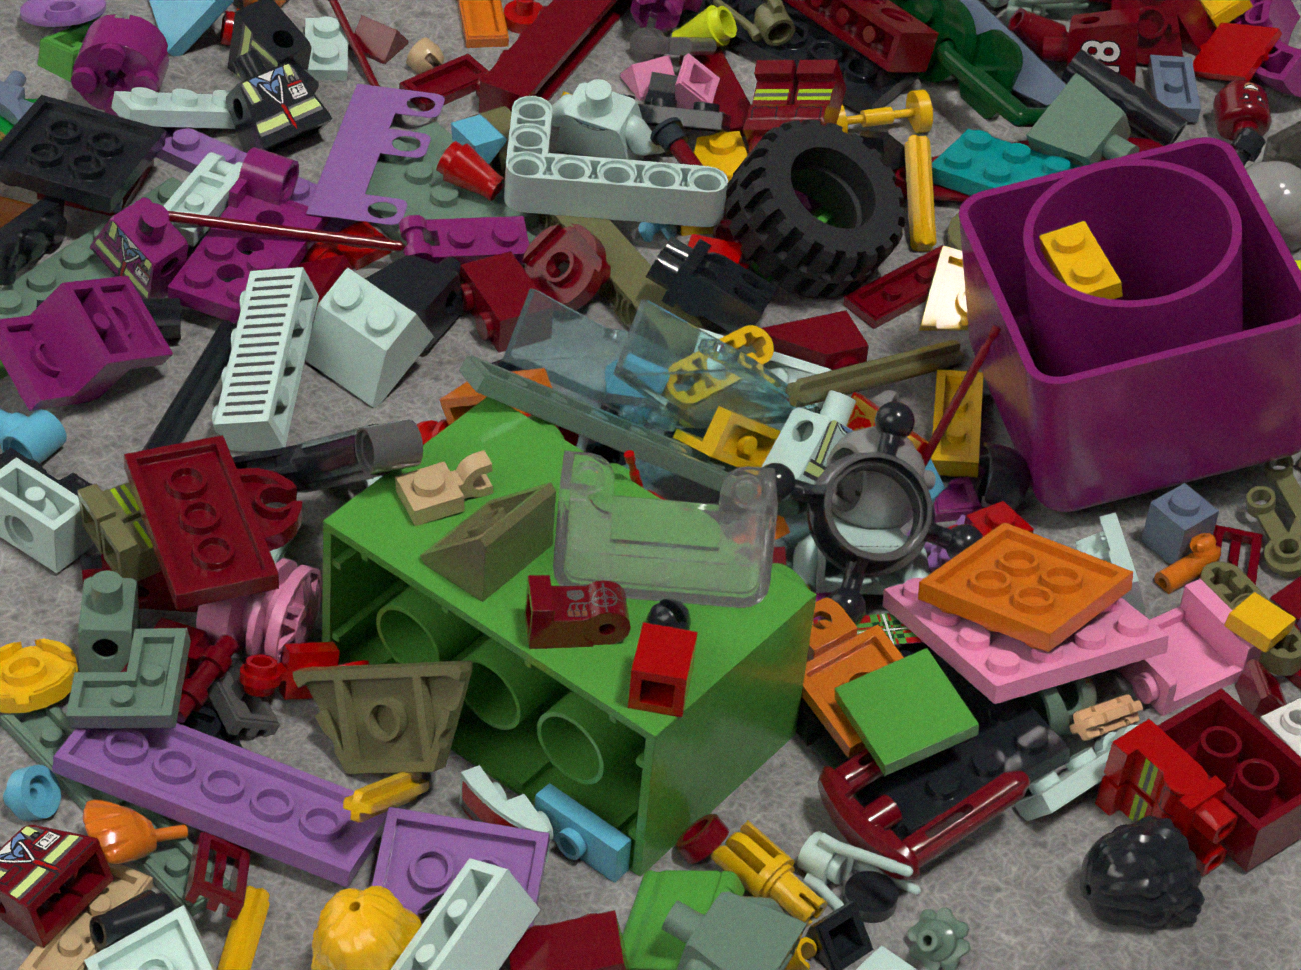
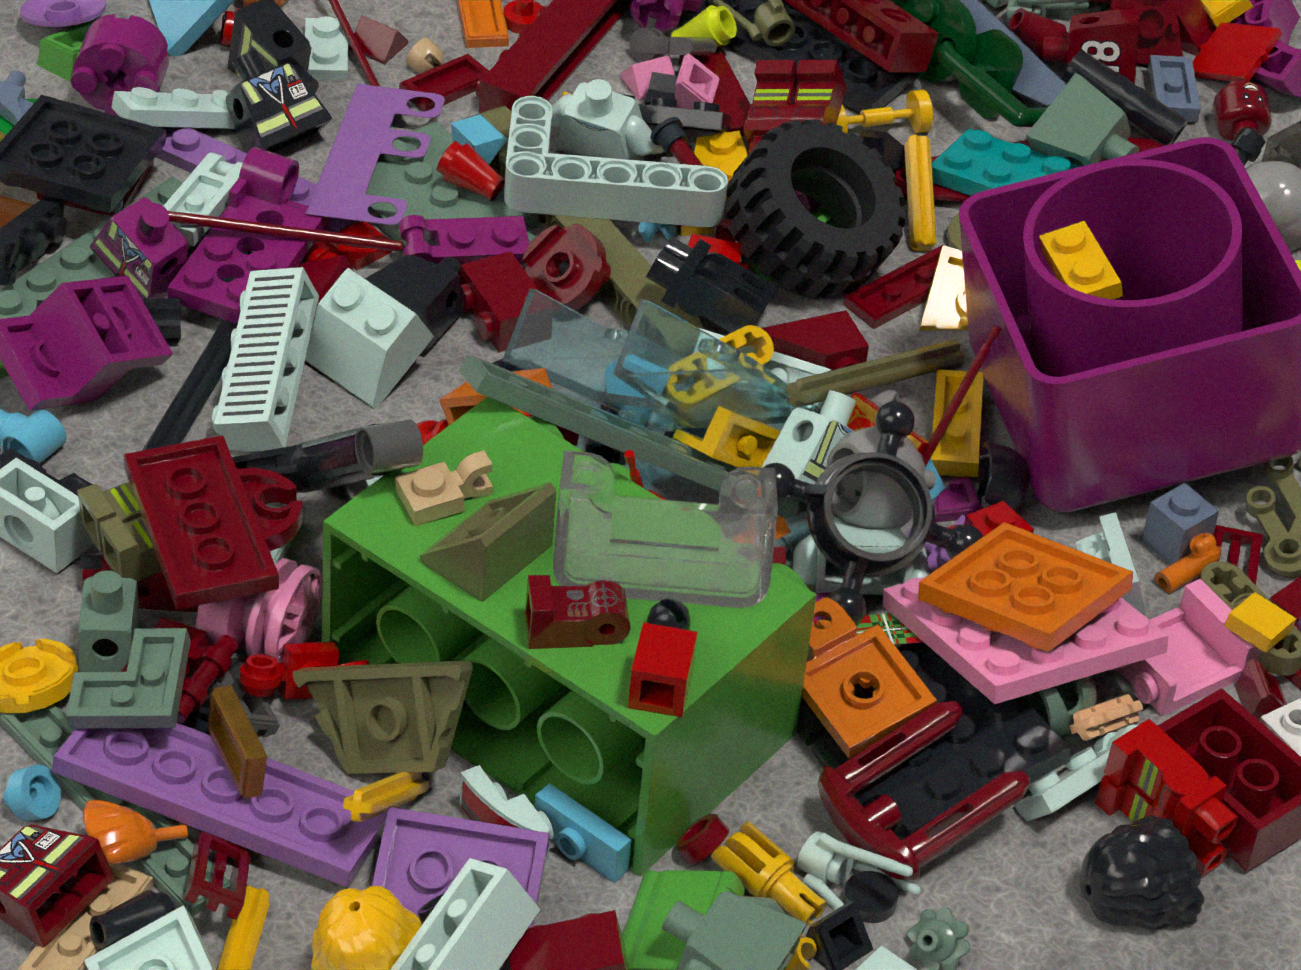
bright green tile [834,648,979,776] -> none
none -> pearl gold tile [207,685,268,799]

